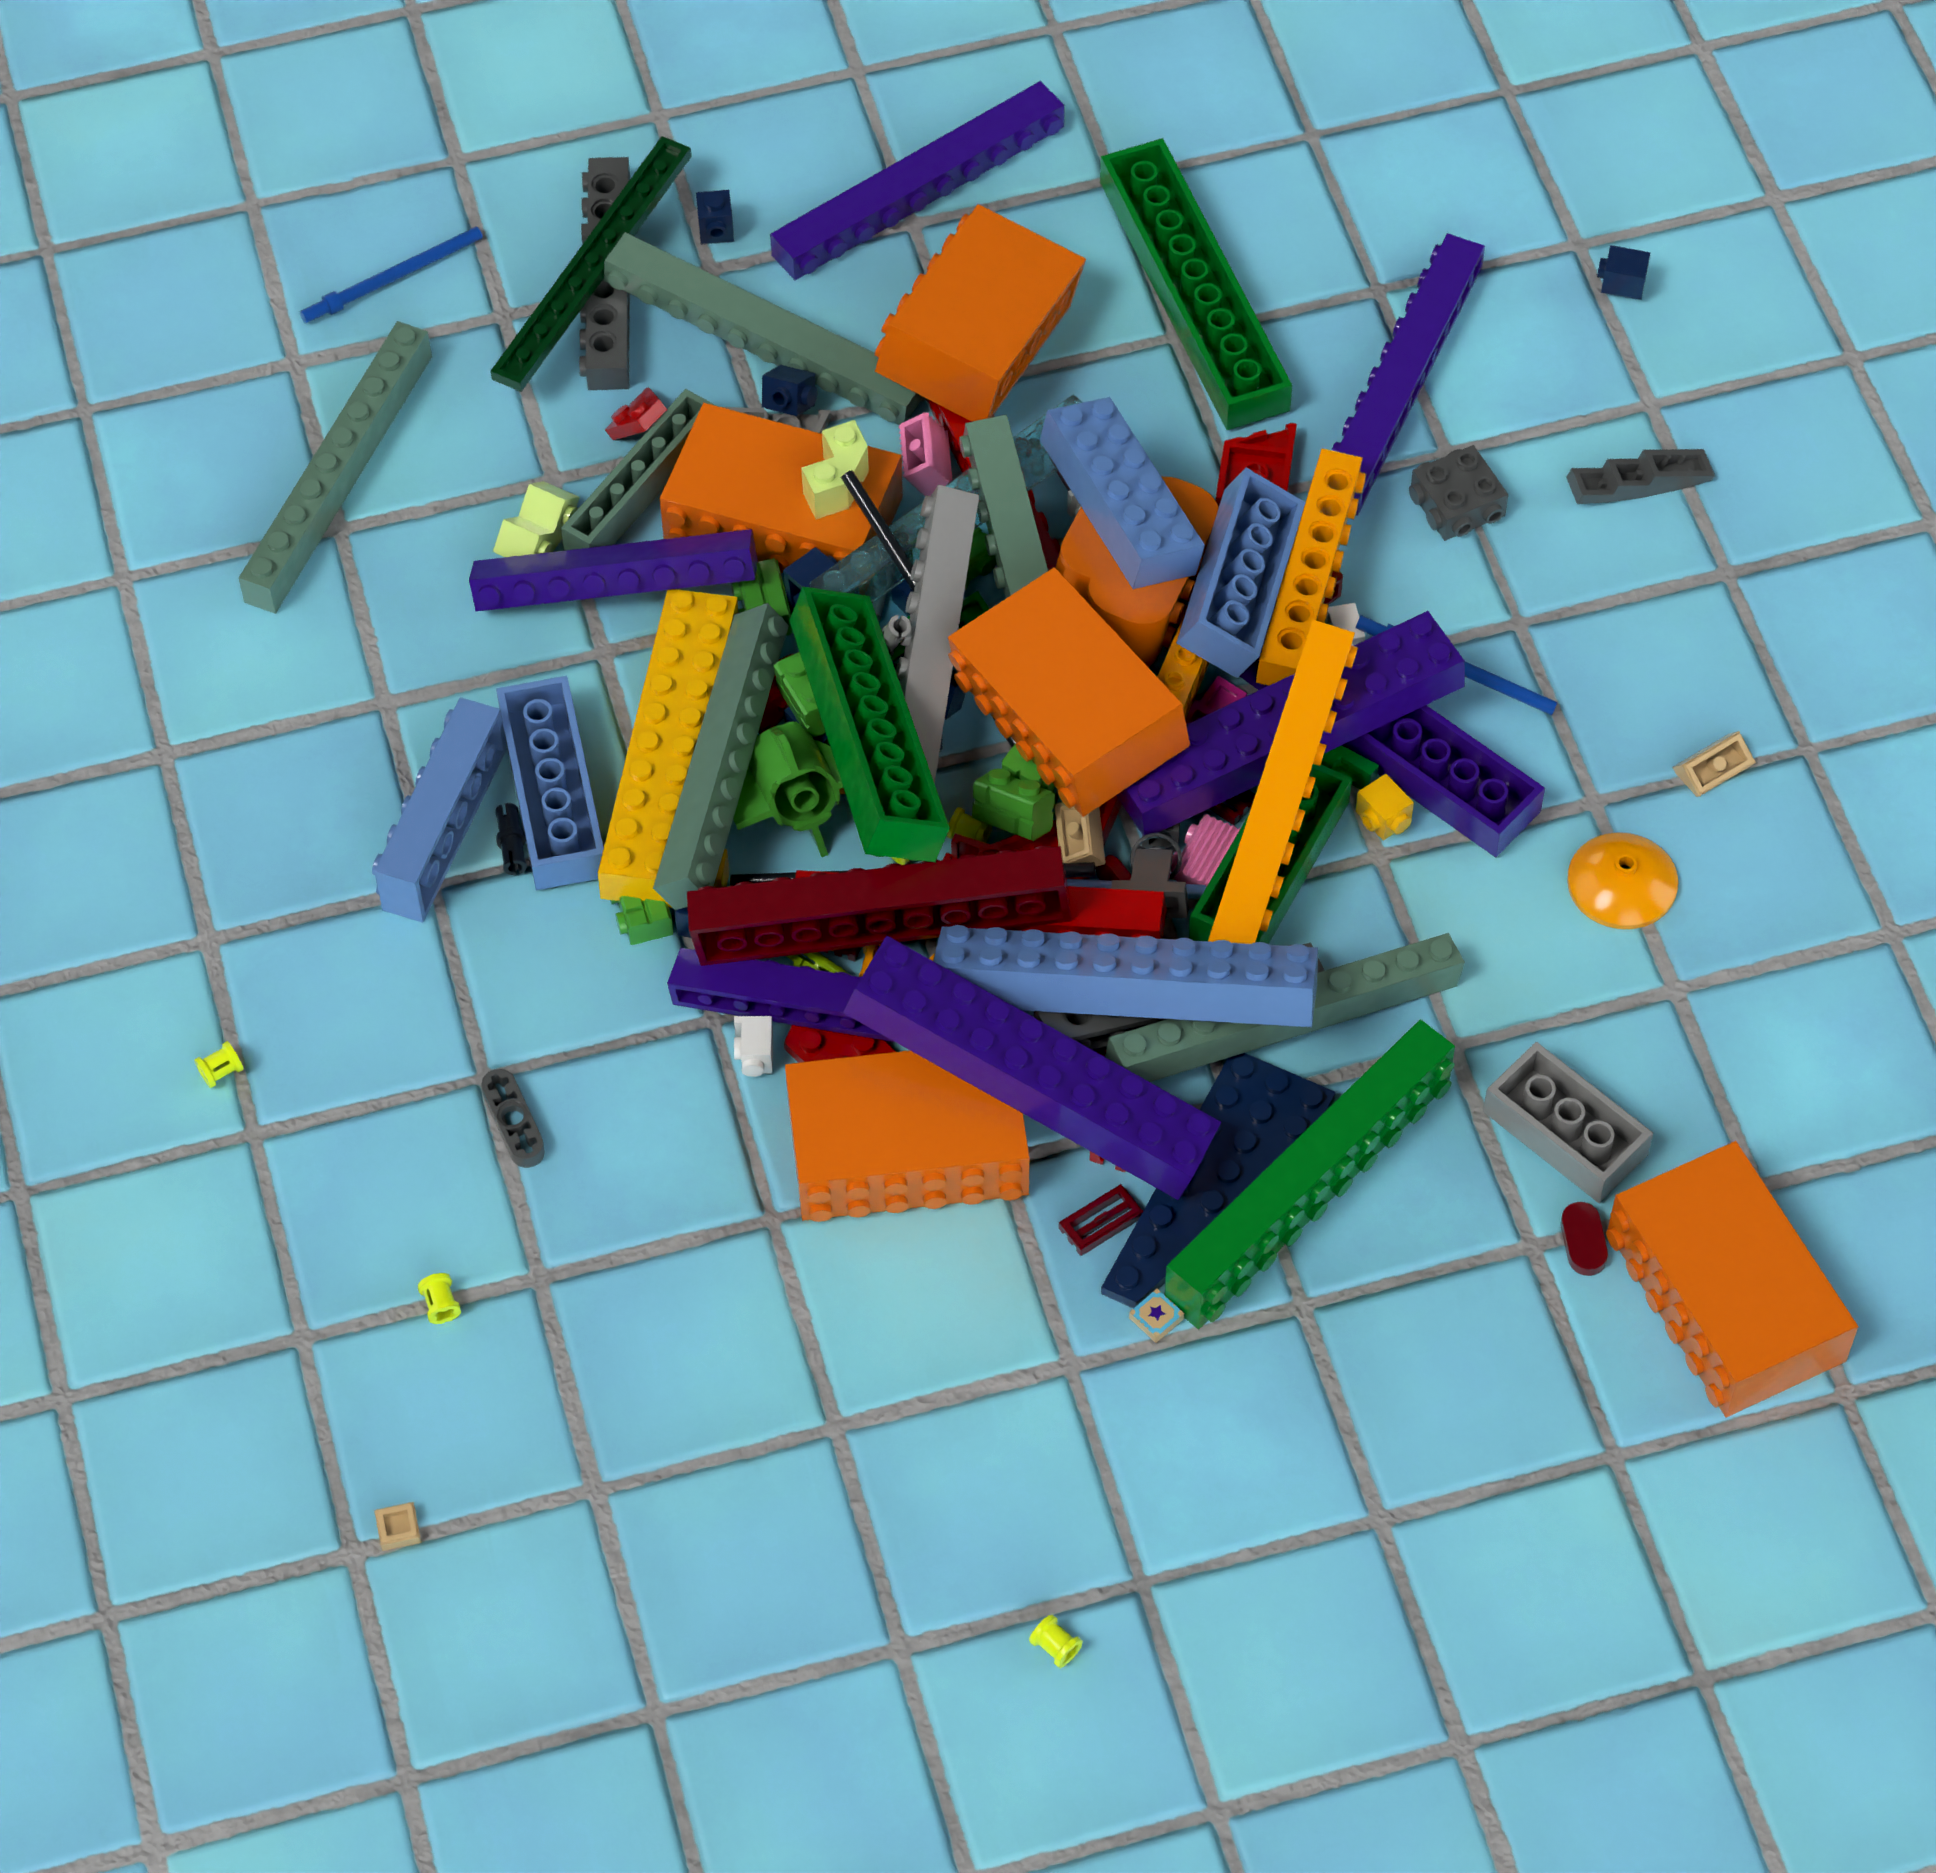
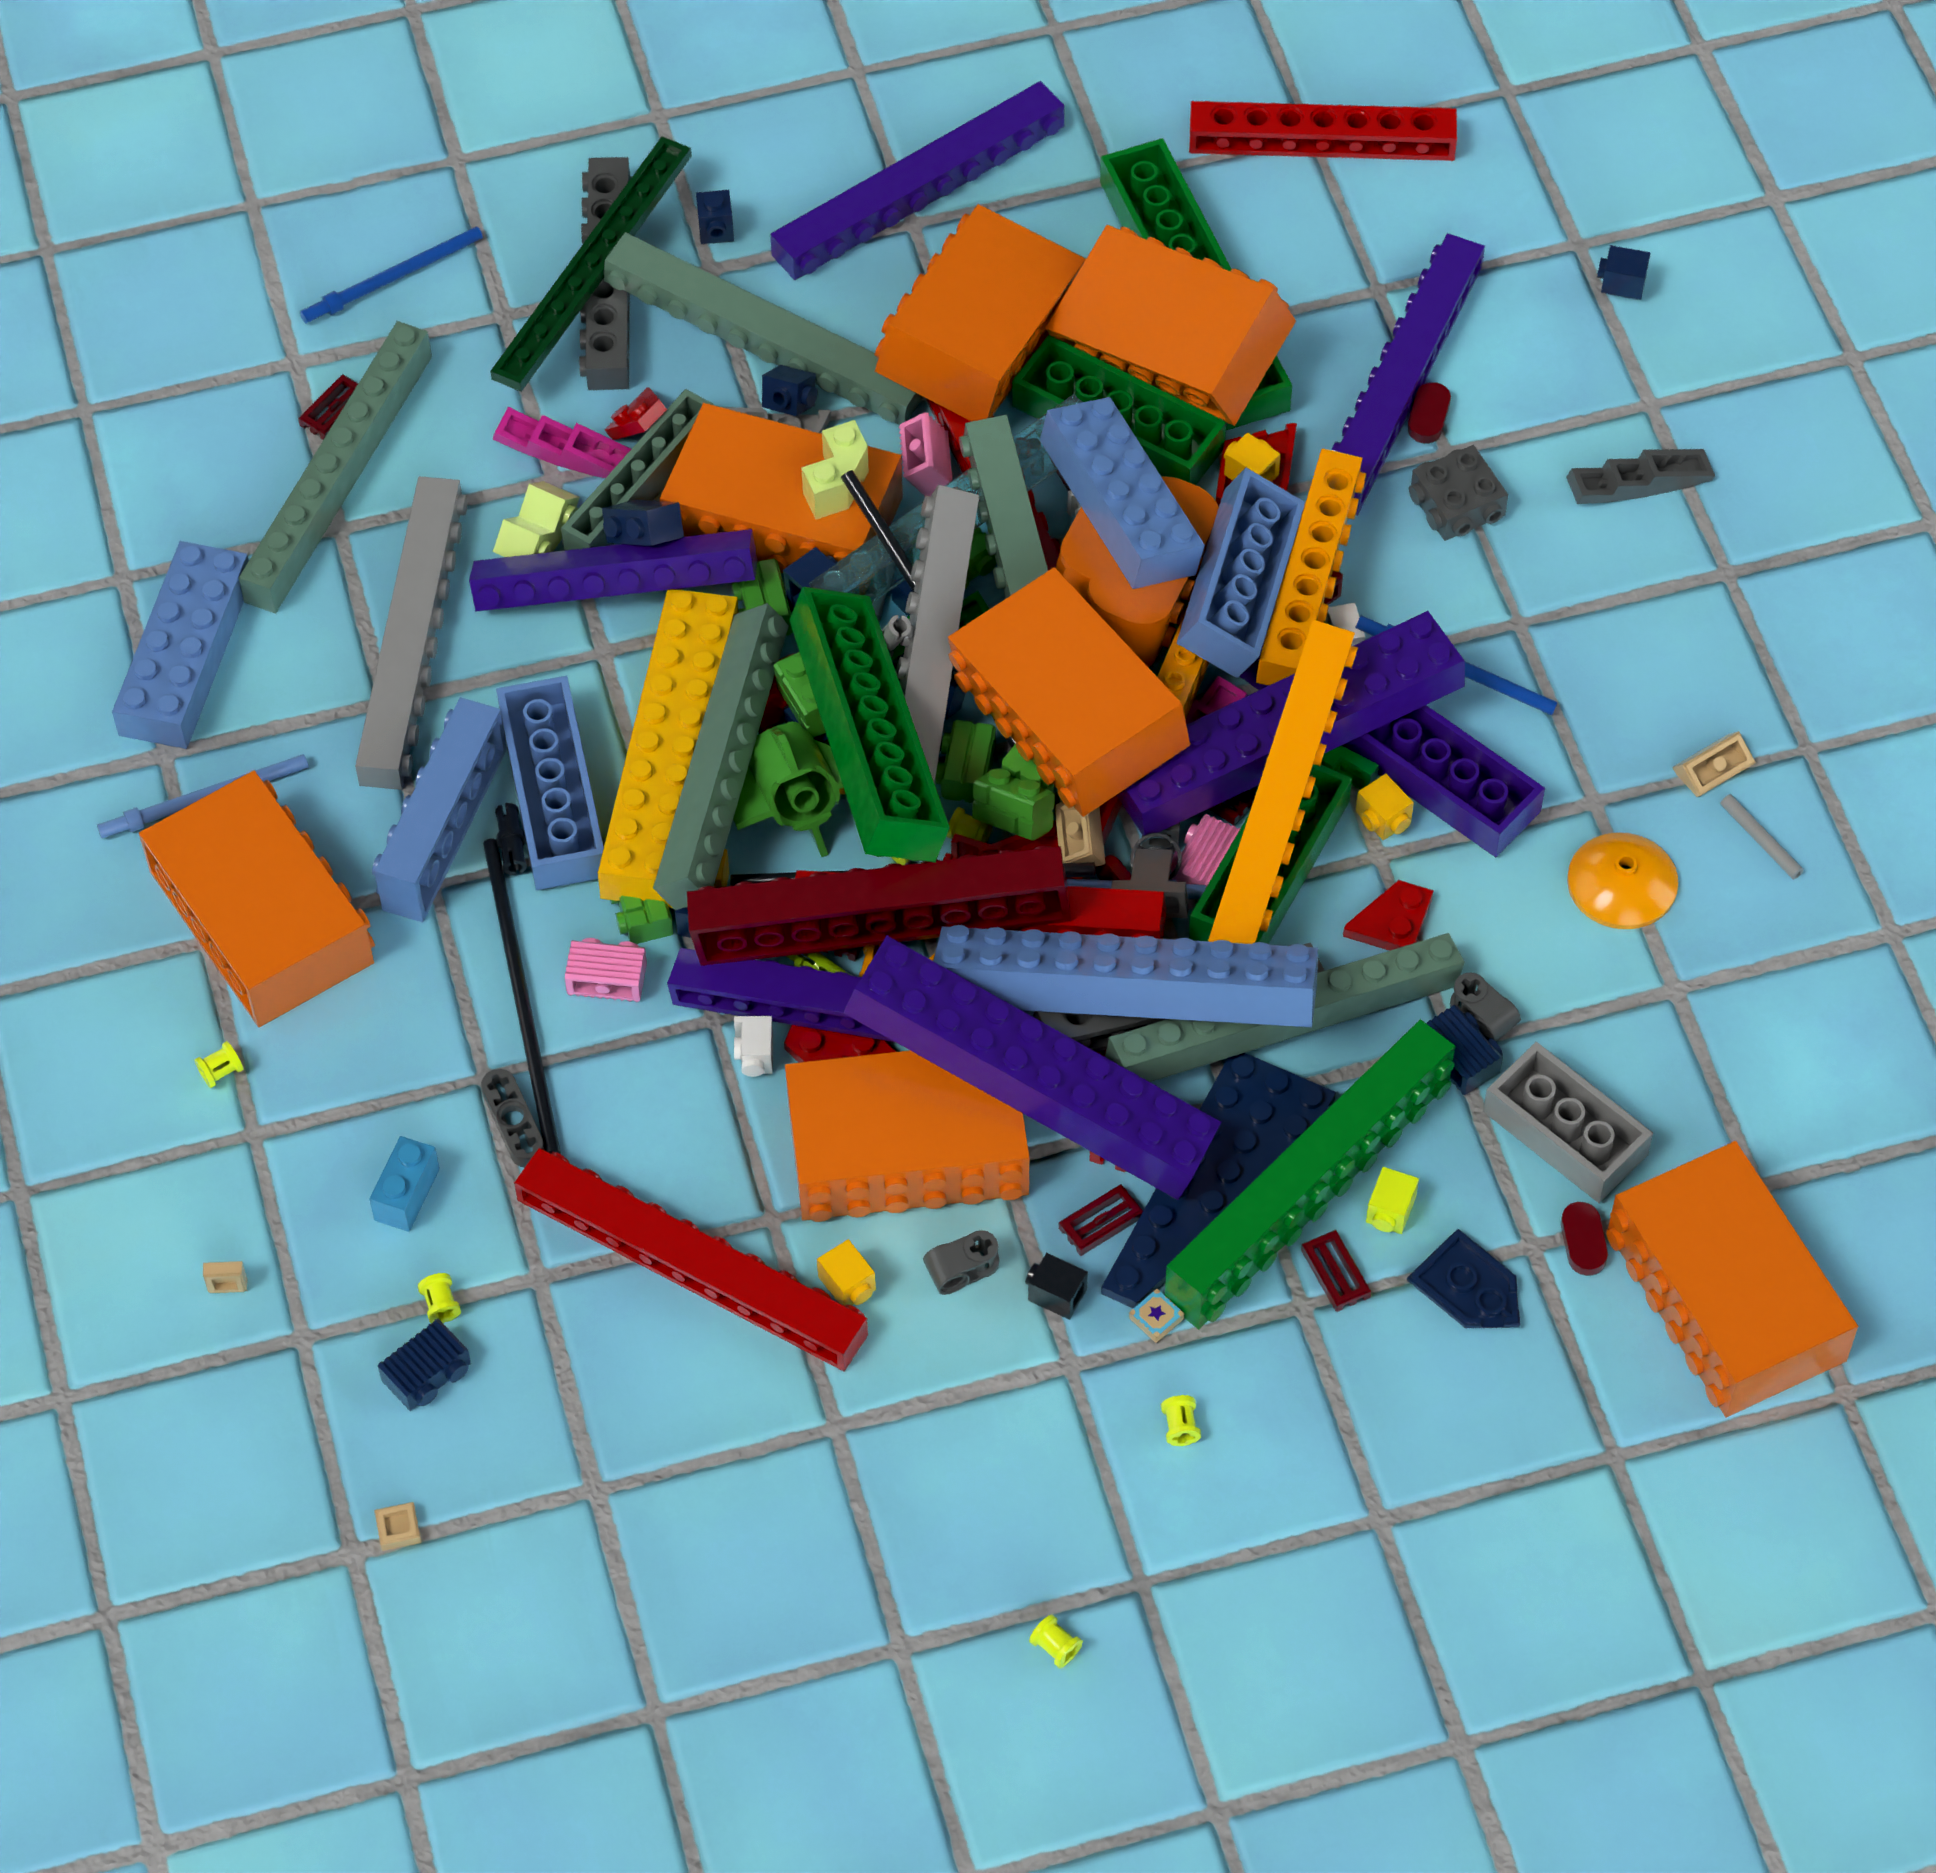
none -> medium blue bar [97,754,309,839]
none -> medium blue brick [112,541,249,749]
none -> orange brick [139,770,375,1028]
none -> tan tile [203,1261,247,1293]
none -> dark red tile [298,374,358,440]
none -> light grey brick [355,476,467,790]
none -> dark azure brick [369,1136,440,1232]
none -> dark blue brick [378,1319,471,1411]
none -> black piece [483,839,561,1154]
none -> dark pink slope [492,407,631,478]
none -> red brick [514,1148,868,1371]
none -> bright pink brick [565,938,647,1002]
none -> dark blue brick [602,500,684,546]
none -> yellow brick [817,1239,876,1306]
none -> dark grey piece [923,1230,1000,1295]
none -> bright green brick [935,720,996,803]
none -> green brick [1012,335,1226,485]
none -> black brick [1025,1252,1088,1320]
none -> orange brick [1045,225,1296,426]
none -> neon yellow bush [1161,1395,1201,1446]
none -> red brick [1189,101,1457,161]
none -> yellow brick [1224,432,1280,482]
none -> dark red tile [1301,1230,1371,1312]
none -> red wing [1343,880,1434,951]
none -> neon yellow brick [1366,1167,1419,1234]
none -> dark blue tile [1407,1229,1520,1328]
none -> dark red tile [1408,382,1451,443]
none -> dark blue brick [1426,1005,1503,1095]
none -> dark grey piece [1450,972,1521,1042]
none -> light grey piece [1720,794,1804,880]

